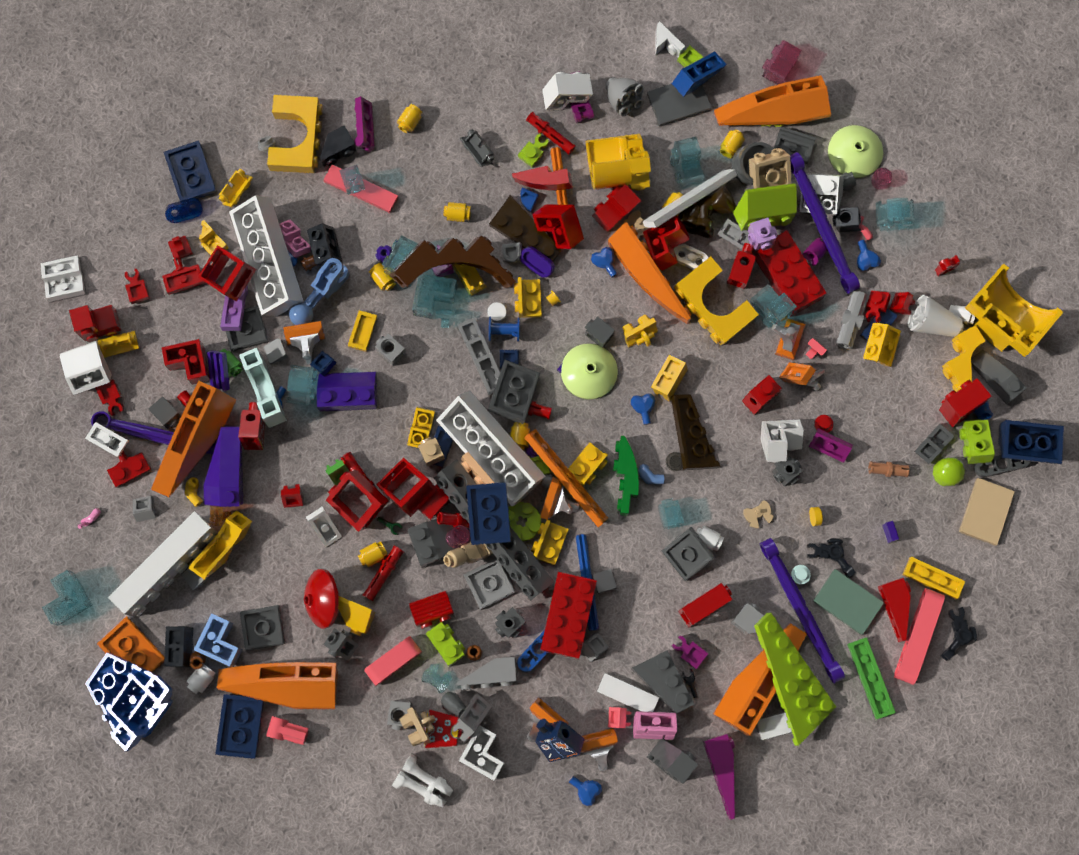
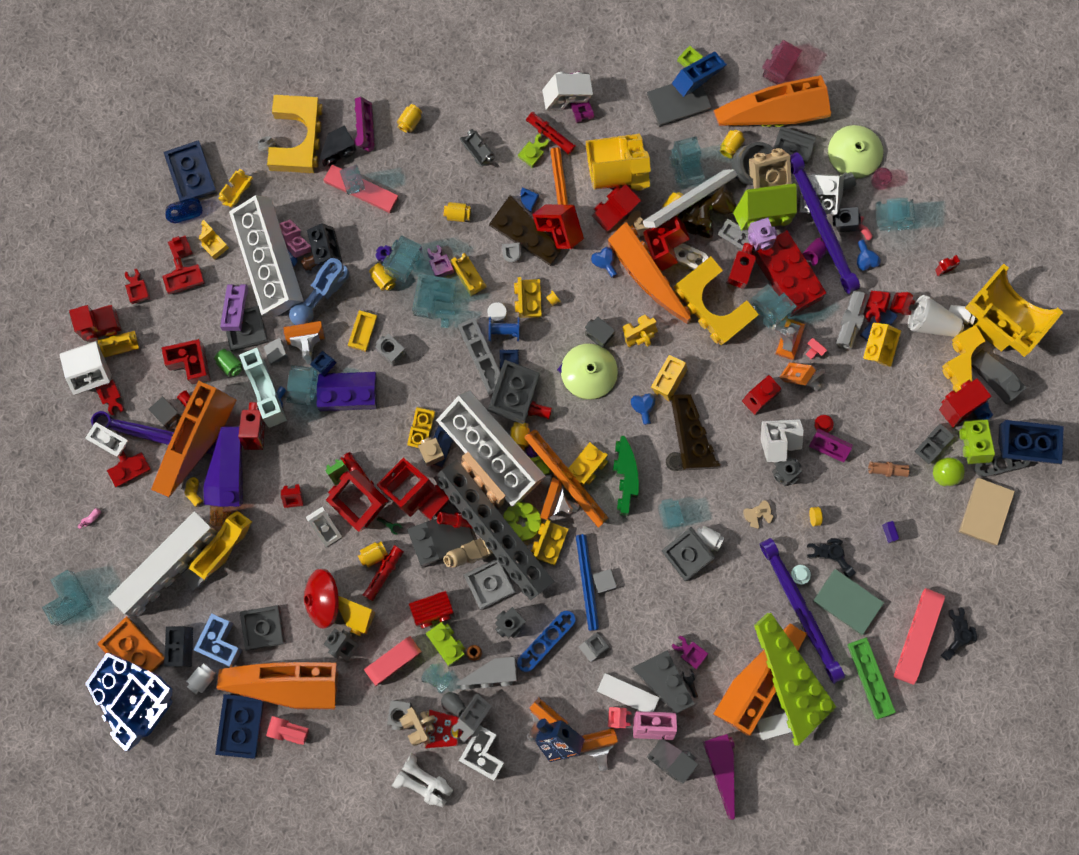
white slope [41,255,86,302] -> none
light grey slope [133,495,156,522] -> none
dark orange pin [190,651,206,669] -> none
red window [198,245,257,302] -> none
dark purple tile [207,350,230,391] -> none
reddish brown arch [389,235,516,288] -> none
clear pink wheel [446,525,470,548] -> none
dark blue plate [466,482,511,545] -> none
red slope [512,165,573,191] -> none
dark purple tile [520,247,555,278] -> none
red brick [540,572,597,660] -> none
blue rock [569,776,602,806] -> none
light grey piece [605,77,644,117] -> none
medium blue arm [638,464,664,484] -> none
white slope [655,22,685,57] -> none
red window [678,583,733,628] -> none
light grey slope [731,603,764,635] -> none
red slope [878,578,911,642] -> none
yellow plate [902,557,965,599] -> none

